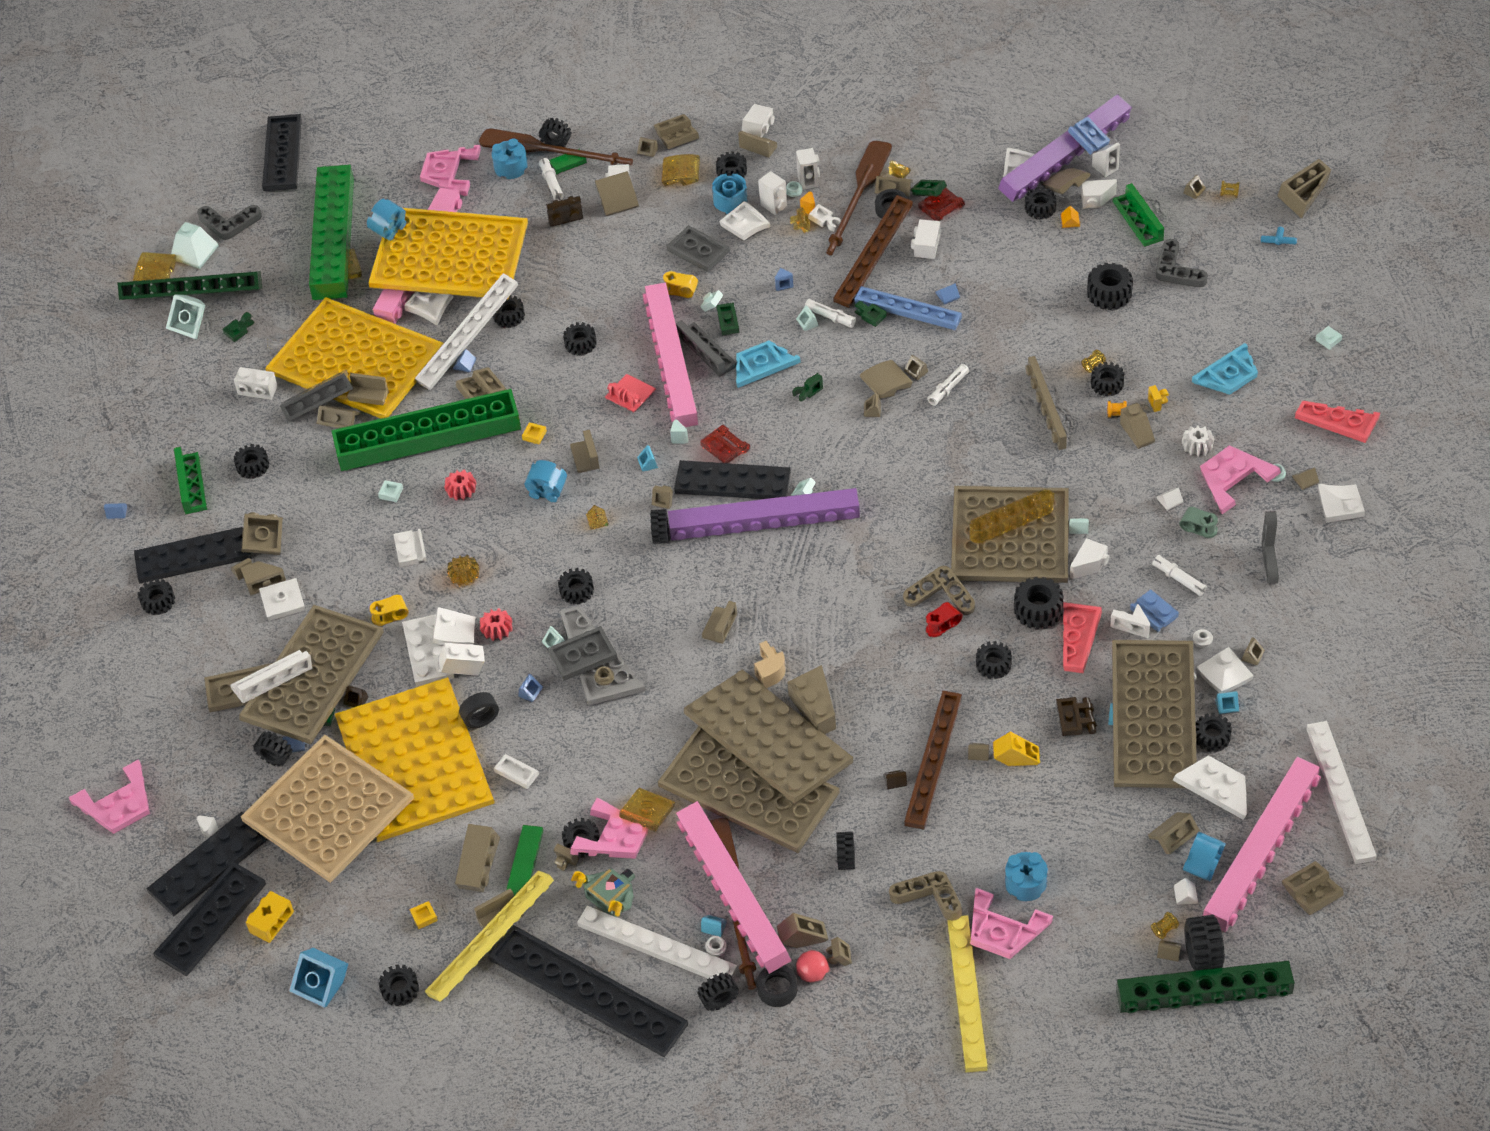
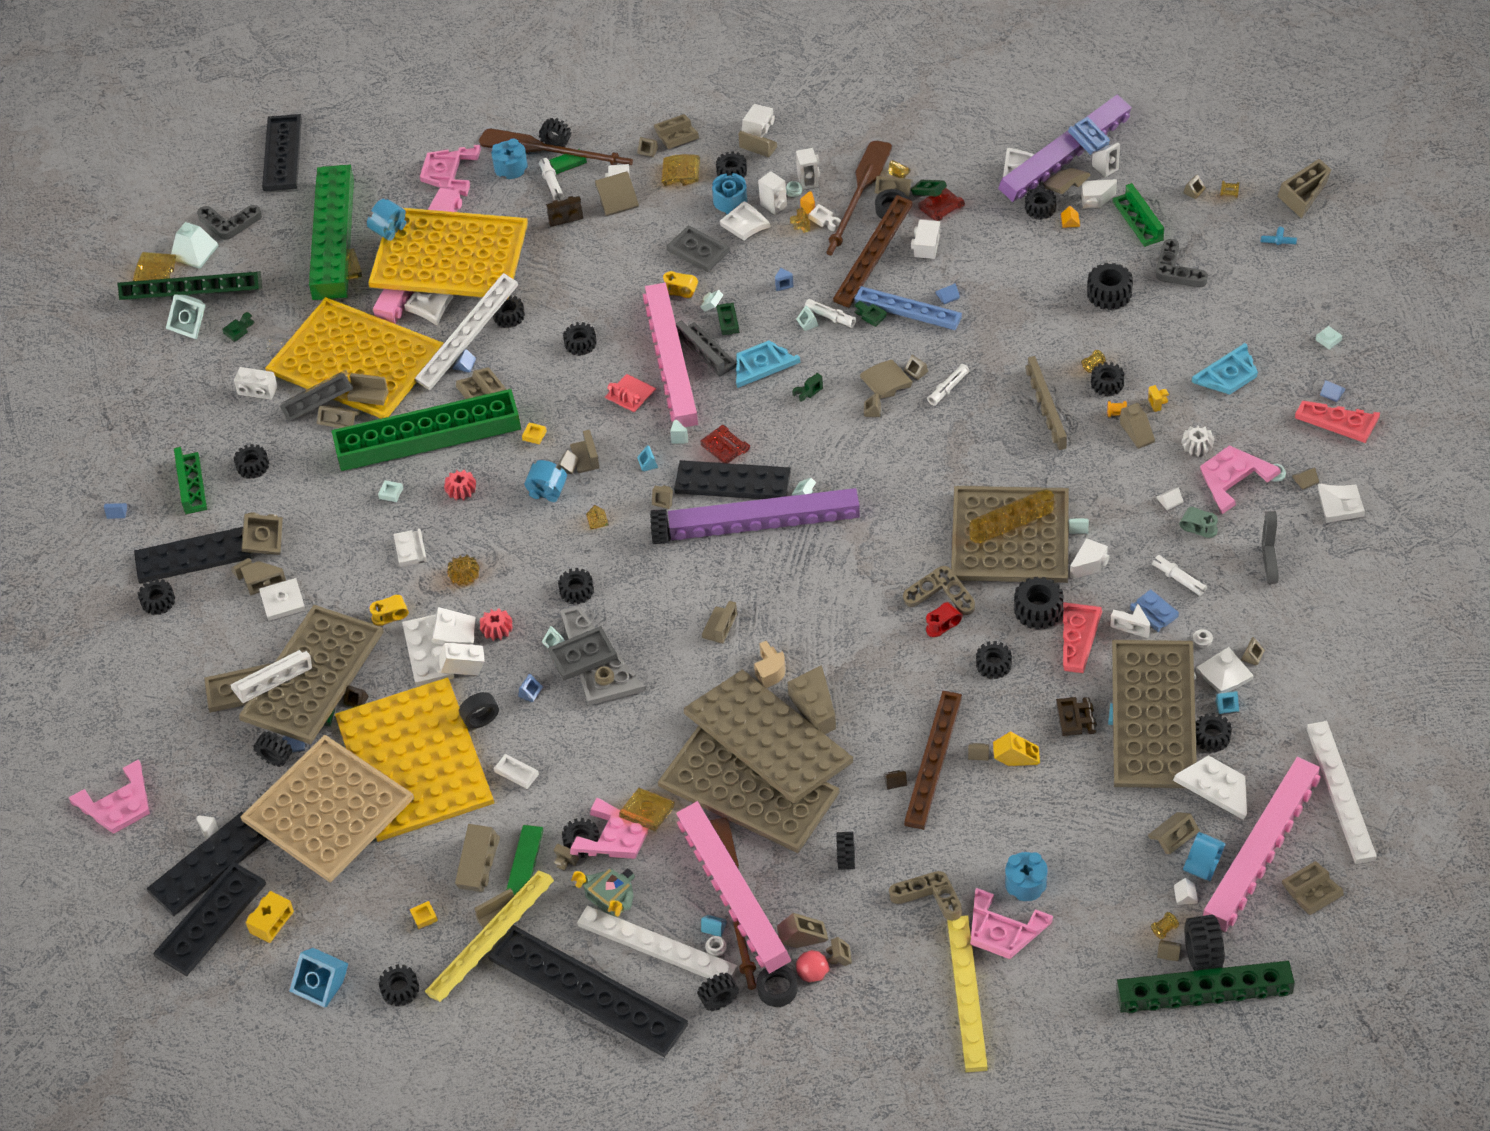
none -> slope [556,450,580,474]
none -> medium blue slope [1320,380,1345,402]

